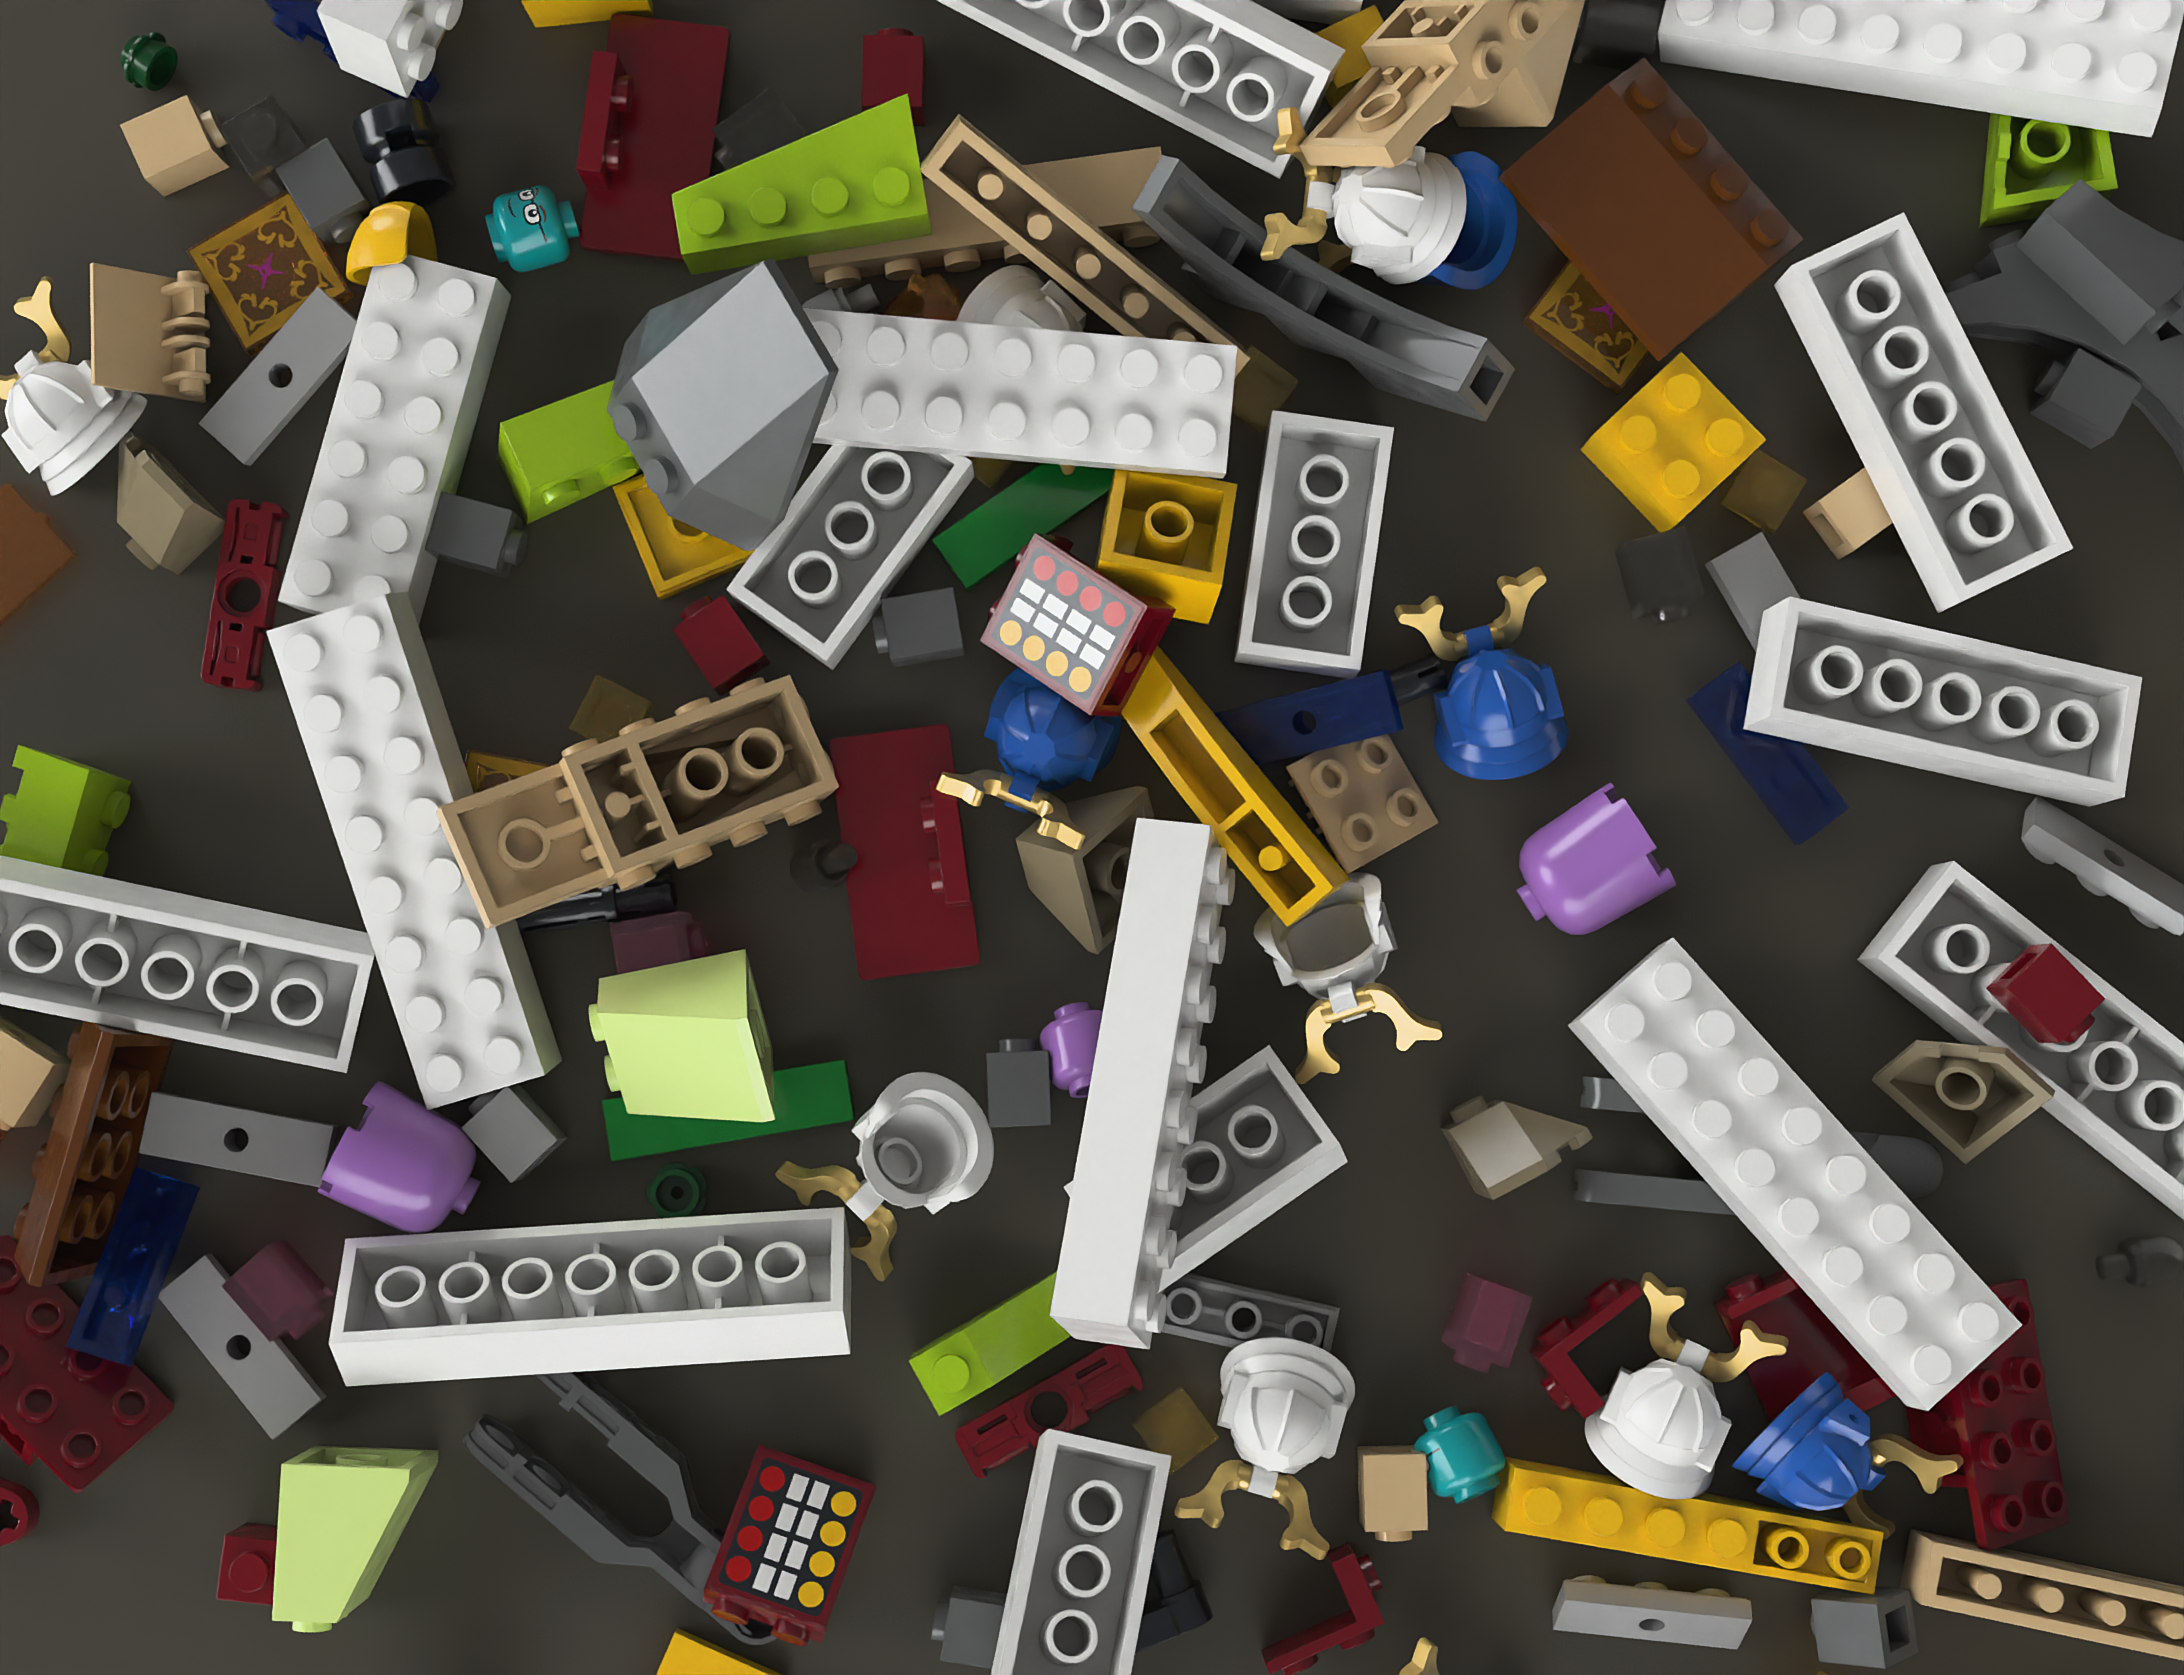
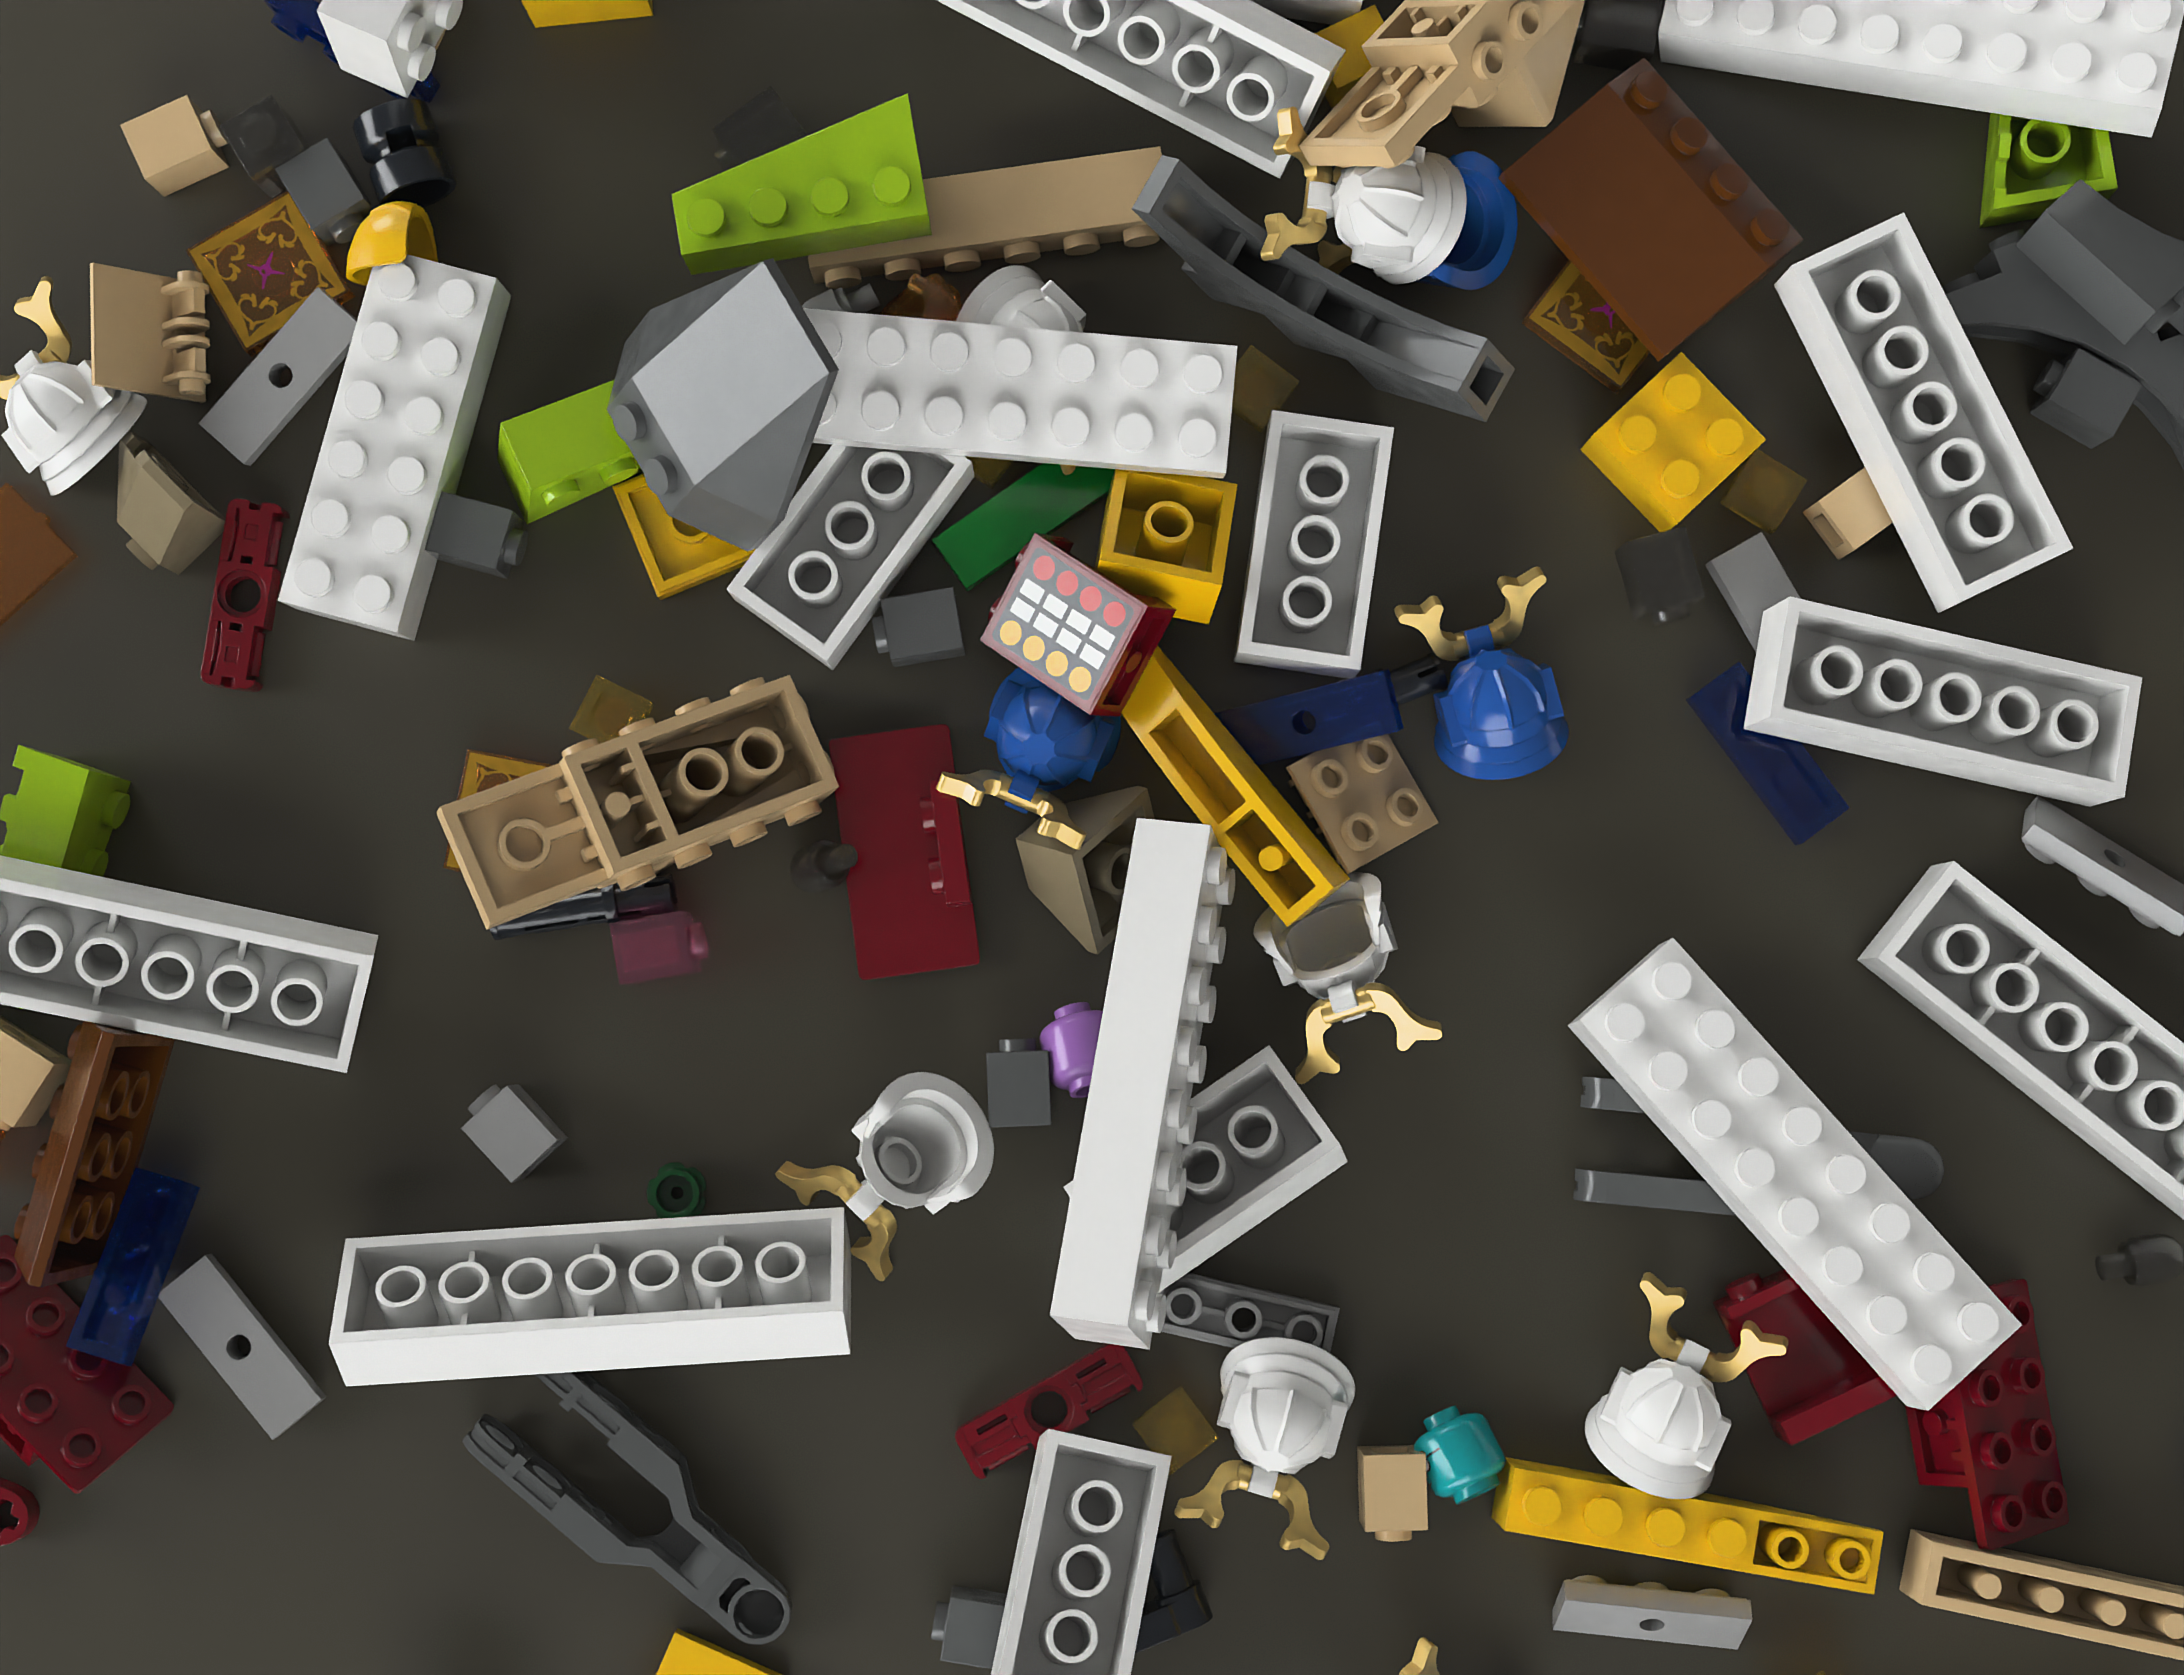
dark green plate [120,32,178,91] -> none
light grey tile [139,1092,339,1187] -> none
dark red brick [216,1522,278,1606] -> none
clear pink brick [221,1239,334,1342] -> none
white brick [266,592,562,1110] -> none
yellowish green slope [272,1445,439,1632] -> none
medium lavender cylinder [318,1081,481,1234] -> none
teal head [485,185,580,273] -> none
dark red bracket [576,13,731,262] -> none
yellowish green slope [589,949,775,1122] -> none
green tile [602,1059,856,1161] -> none
dark red brick [672,595,771,696] -> none
panel [703,1444,877,1646] -> none
dark red brick [861,28,927,126] -> none
lime slope [909,1270,1071,1416] -> none
tan brick [921,114,1251,377] -> none
dark red bracket [1261,1542,1385,1675] -> none
dark tan slope [1441,1095,1593,1200] -> none
clear pink brick [1441,1271,1533,1373] -> none
medium lavender cylinder [1516,782,1676,935] -> none
dark red bracket [1530,1277,1644,1419] -> none
blue helmet [1731,1372,1963,1540] -> none
dark grey brick [1811,1587,1918,1669] -> none
dark tan slope [1872,1040,2055,1164] -> none
dark red brick [1986,943,2105,1043] -> none

